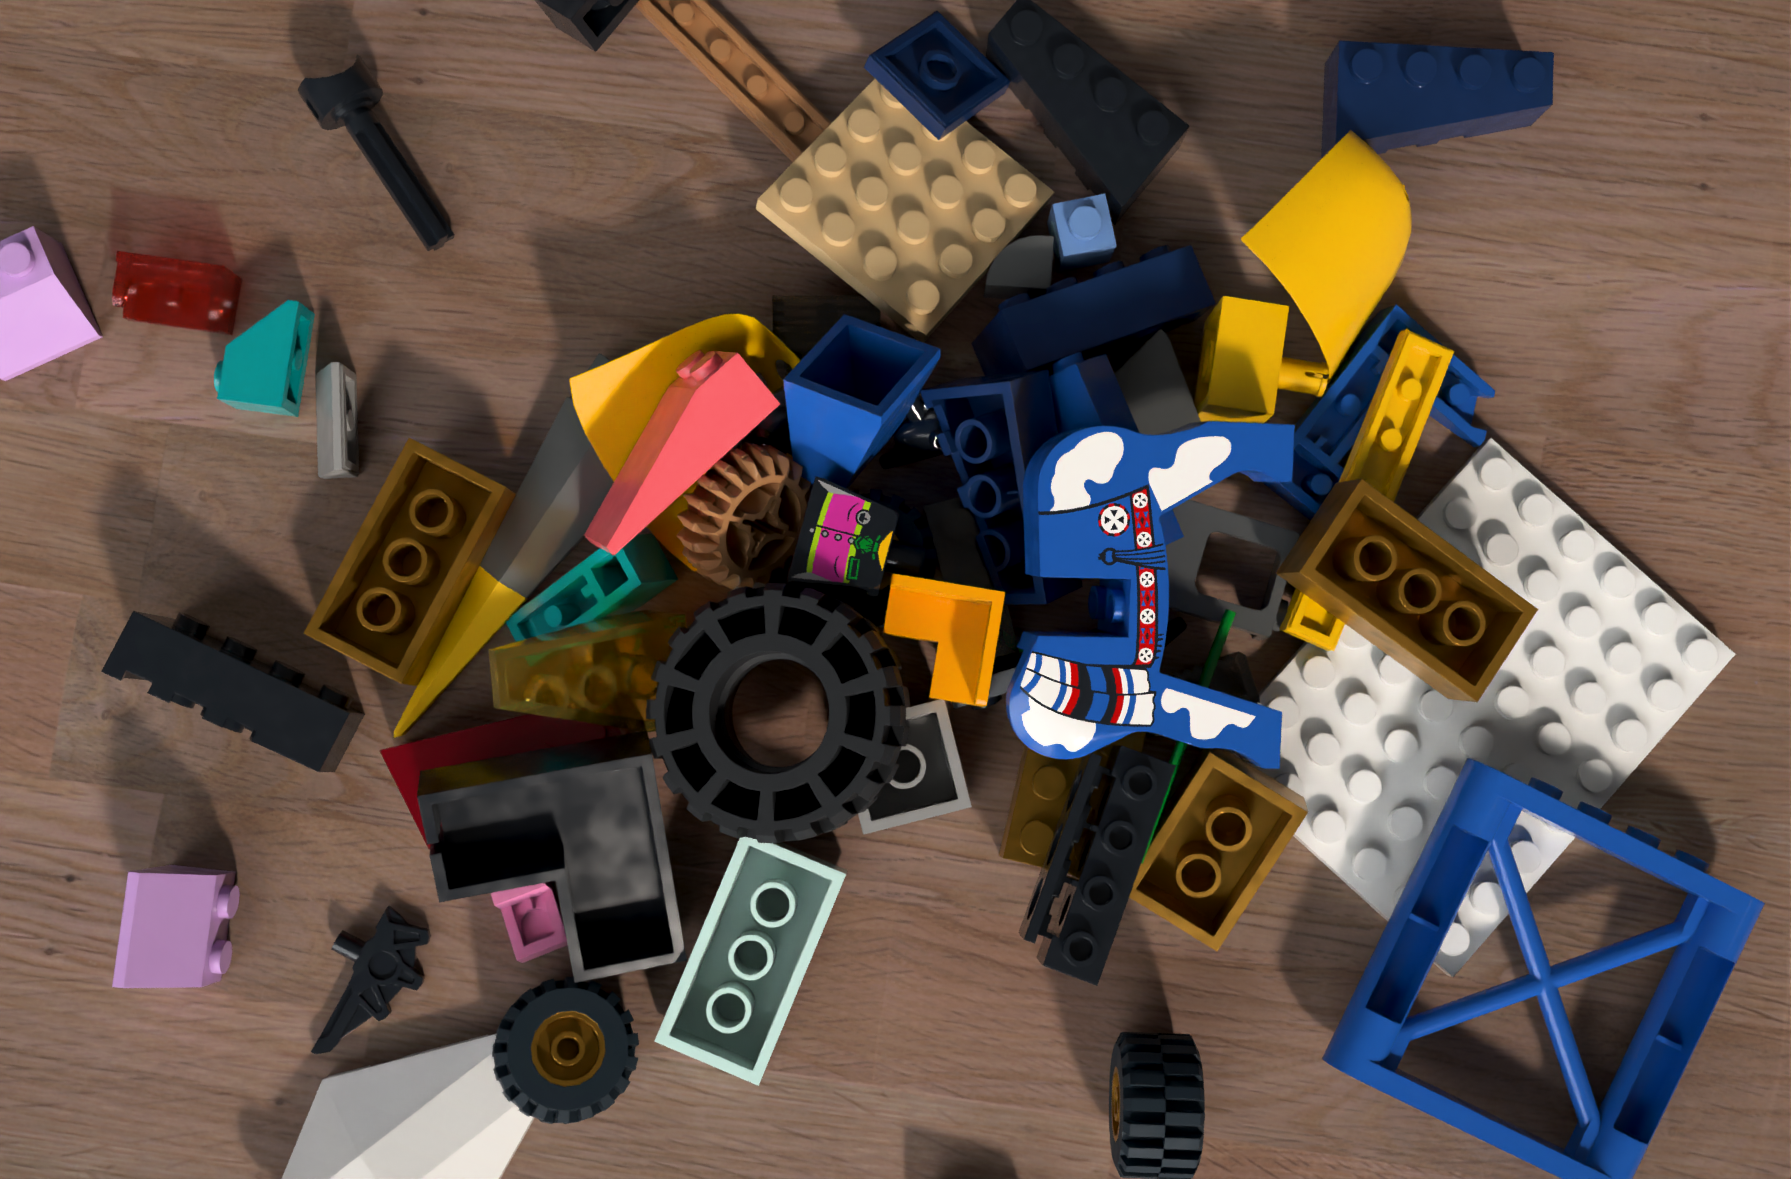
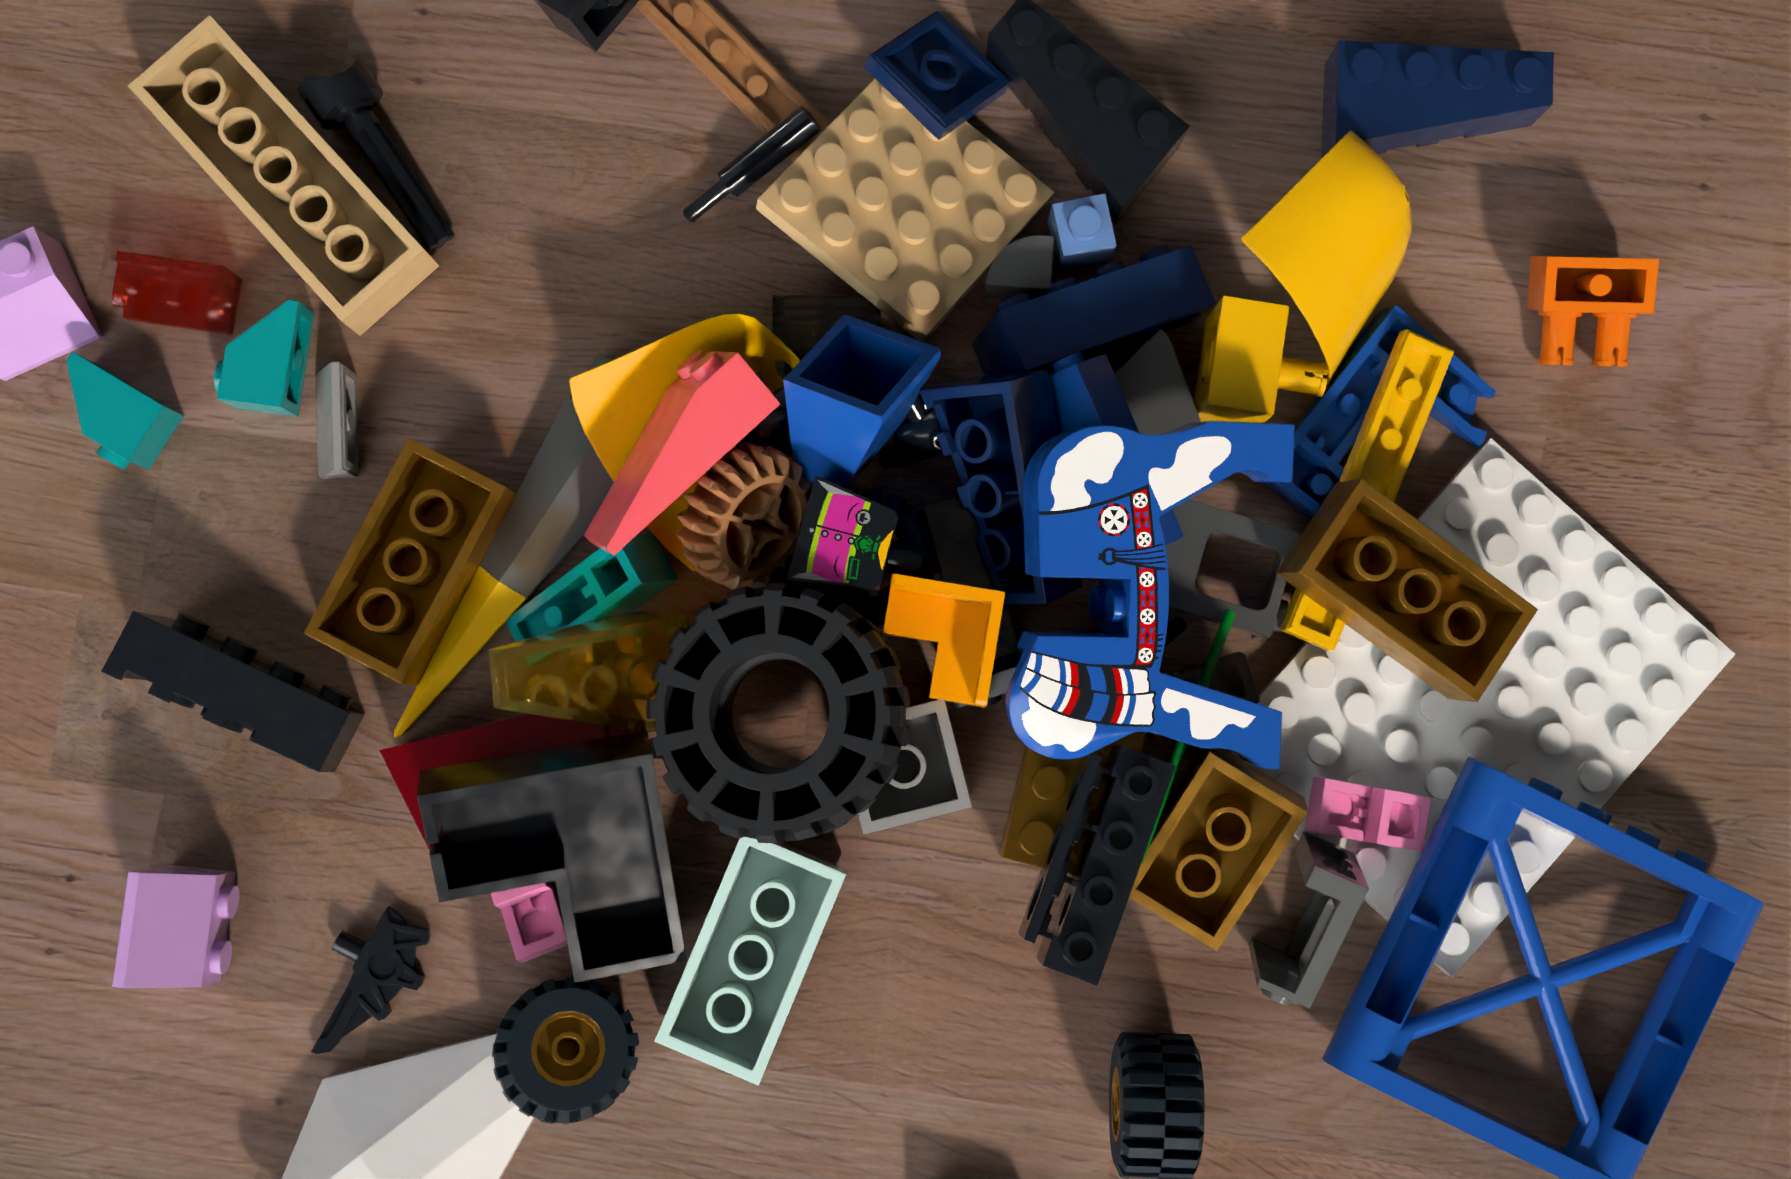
none -> teal slope [66,351,184,470]
none -> tan brick [128,15,439,336]
none -> black axle [683,105,821,222]
none -> dark grey window [1249,831,1369,1009]
none -> bright pink slope [1305,776,1432,852]
none -> orange brick [1526,255,1659,367]

